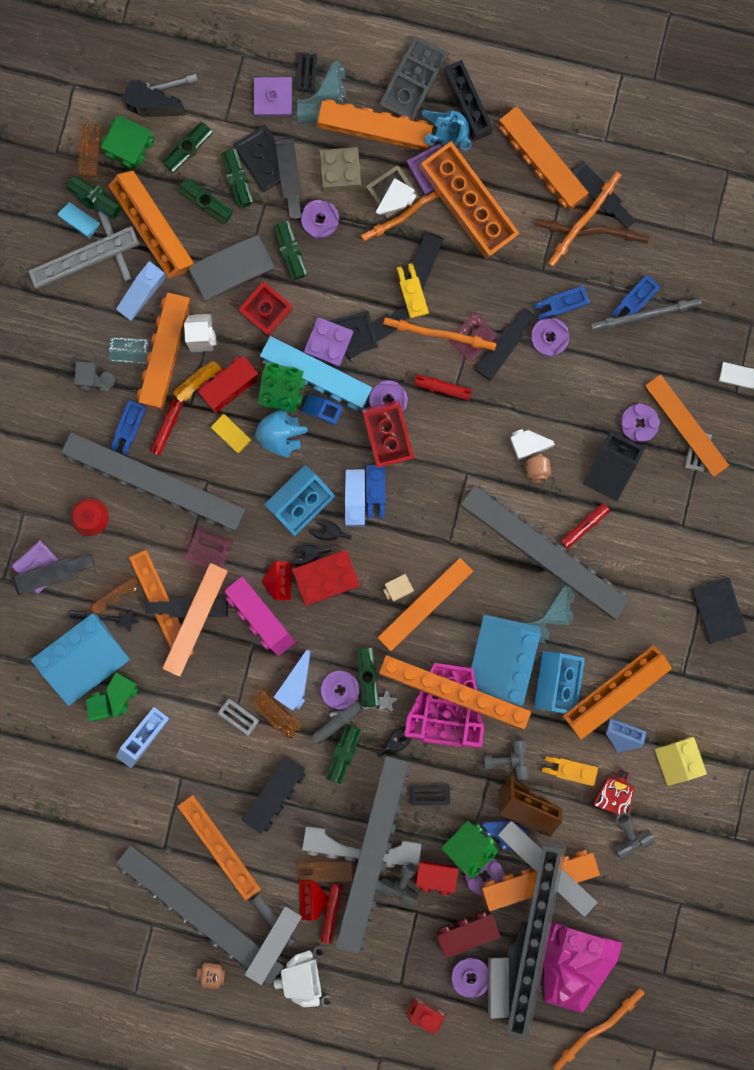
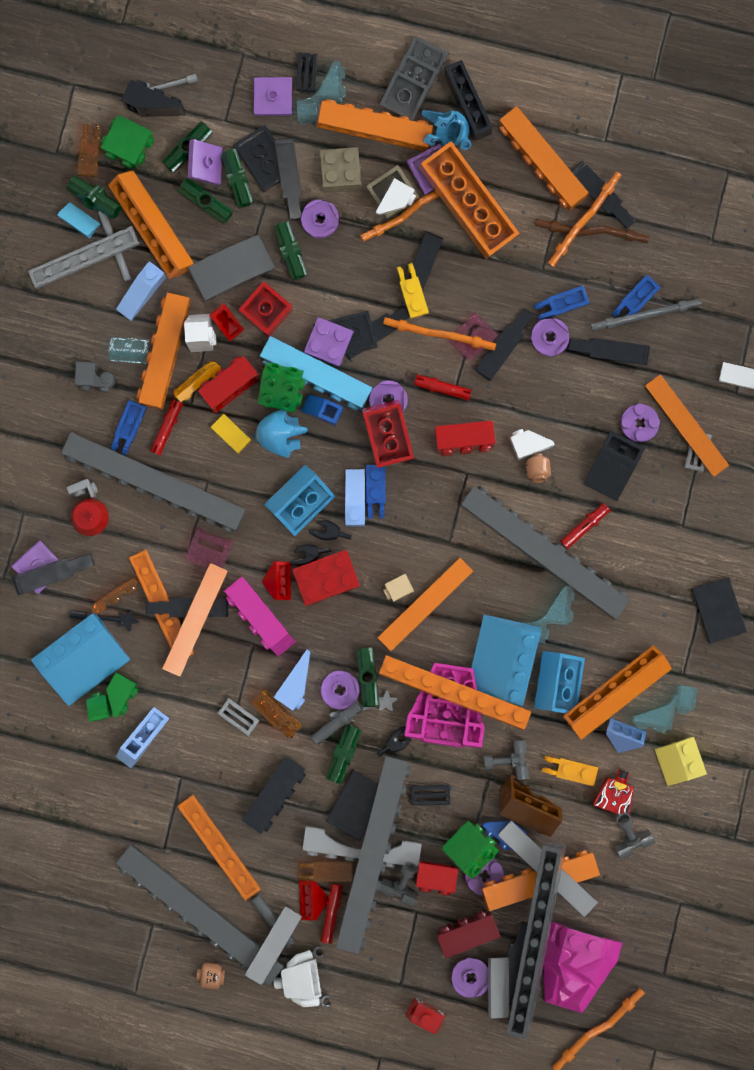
none -> light grey bracket [66,479,98,499]
none -> medium lavender plate [188,139,222,186]
none -> red slope [209,303,244,341]
none -> black tile [326,770,378,840]
none -> red brick [434,420,495,457]
none -> black piece [567,338,650,366]
none -> clear light blue arch [631,685,698,734]

